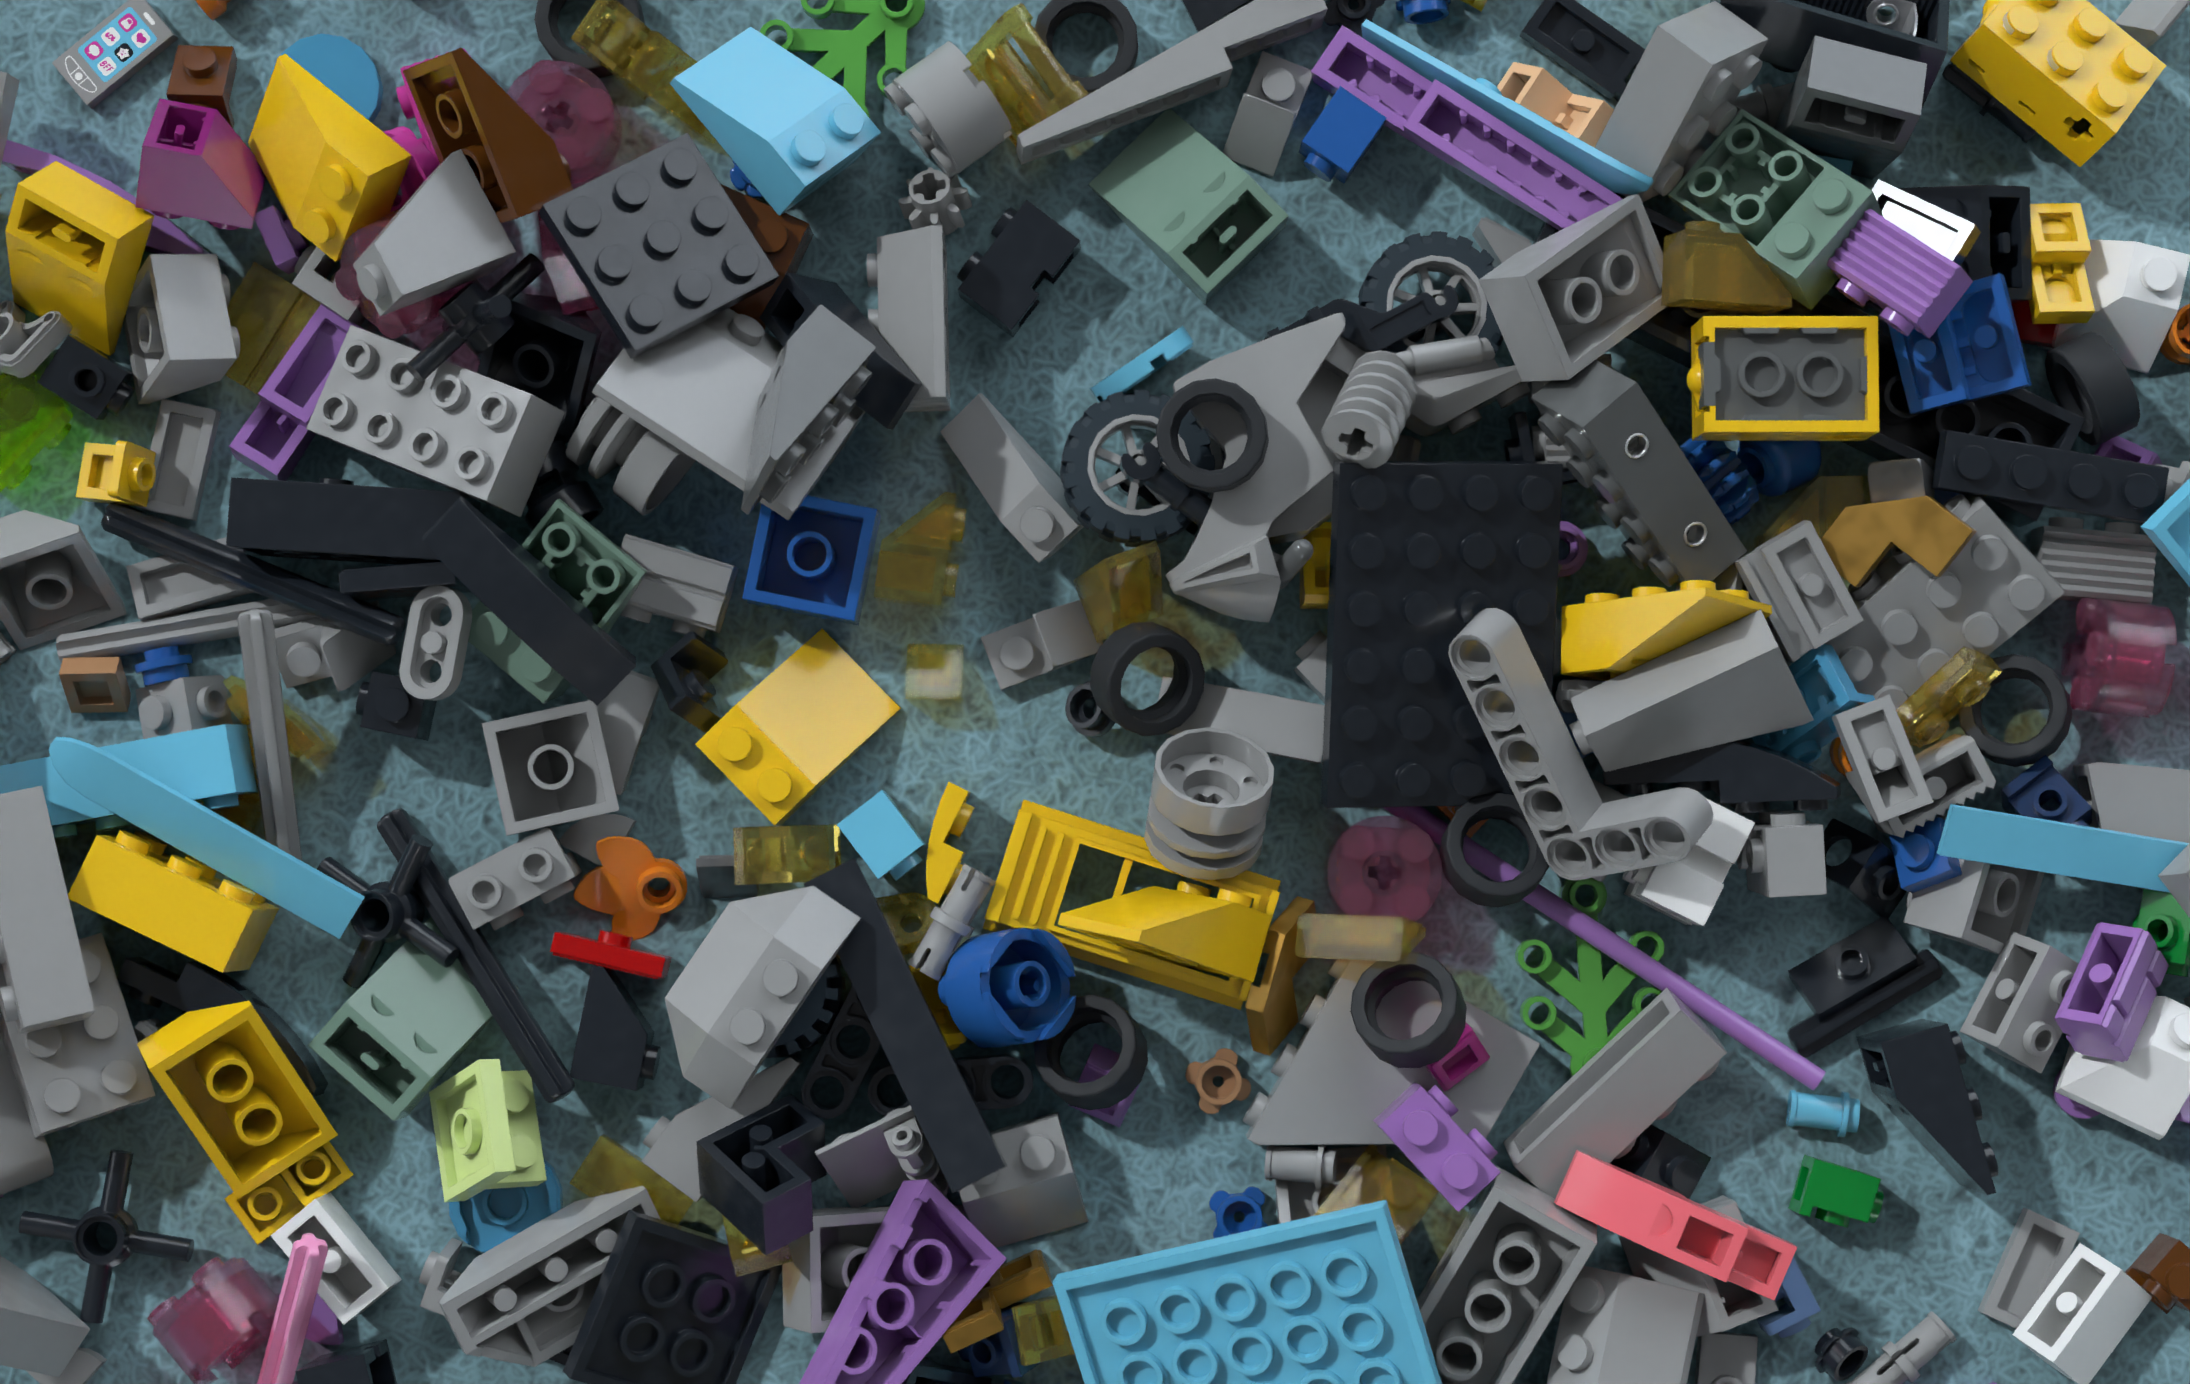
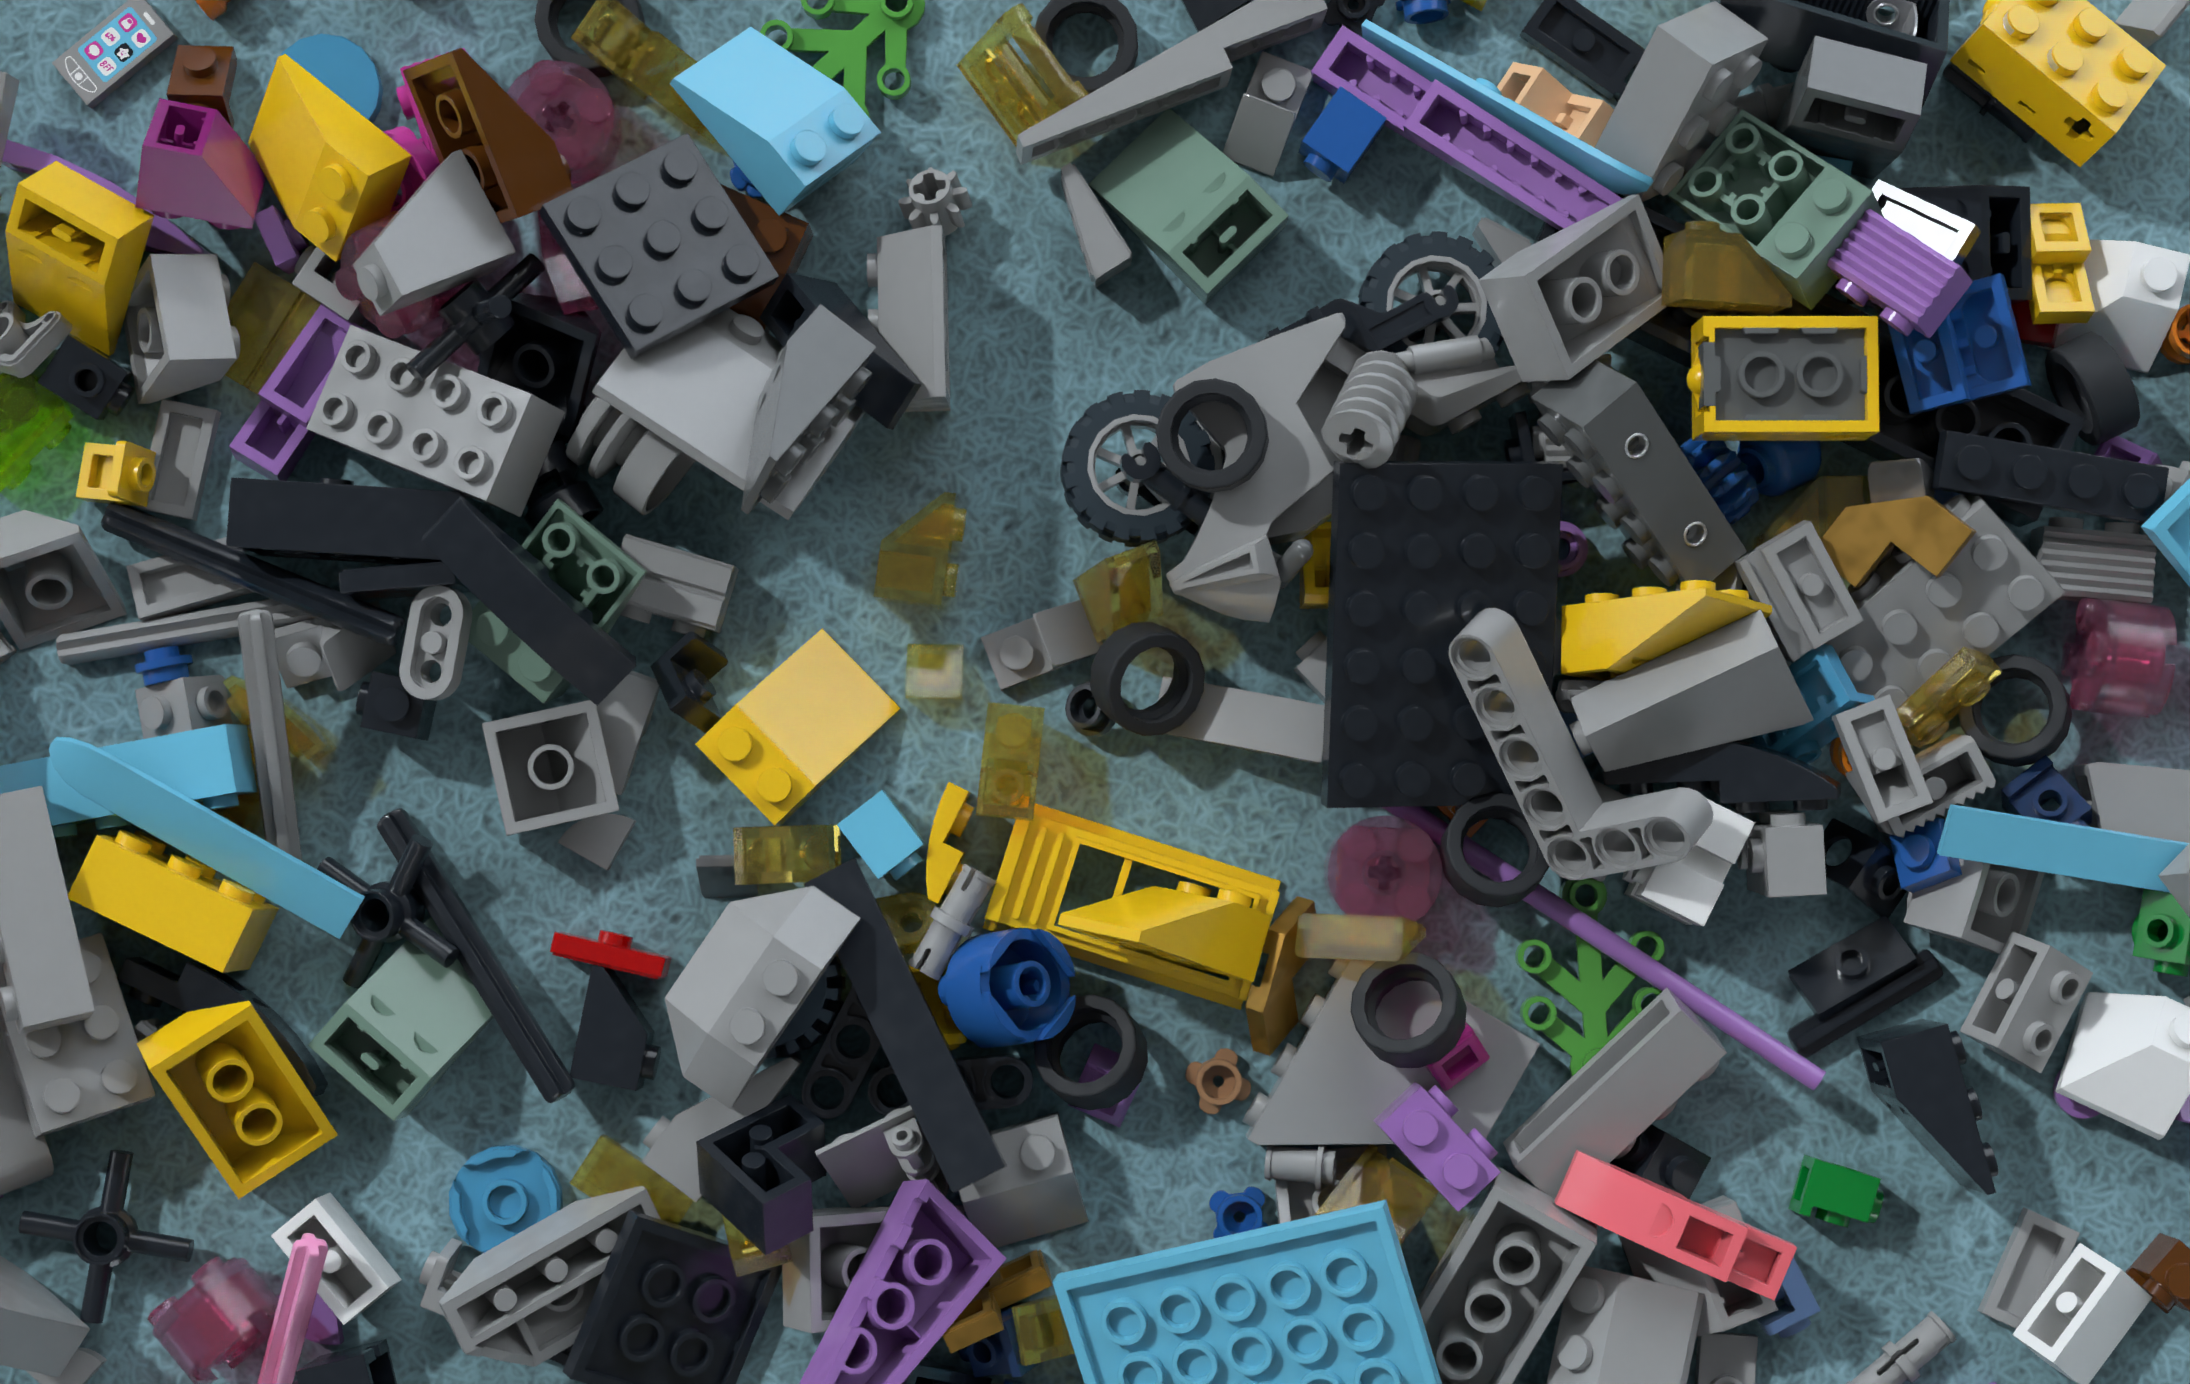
medium nougat plate [59,657,131,713] -> none
yellow slope [224,1141,353,1246] -> none
yellowish green bracket [429,1059,547,1202] -> none
light grey bracket [449,827,582,931] -> none
orange plate [573,836,687,941] -> none
blue brick [742,495,881,626] -> none
light grey brick [883,41,1013,179] -> none
light grey slope [940,393,1084,563] -> none
black brick [957,200,1081,337] -> none
medium azure tile [1089,325,1194,403] -> none
light grey wheel [1144,727,1274,880] -> none
medium azure pin [1786,1090,1860,1137] -> none
black plate [1815,1327,1868,1381] -> none
medium lavender brick [2054,922,2169,1062] -> none
none -> clear yellow slope [976,702,1045,821]
none -> light grey slope [1061,162,1132,288]

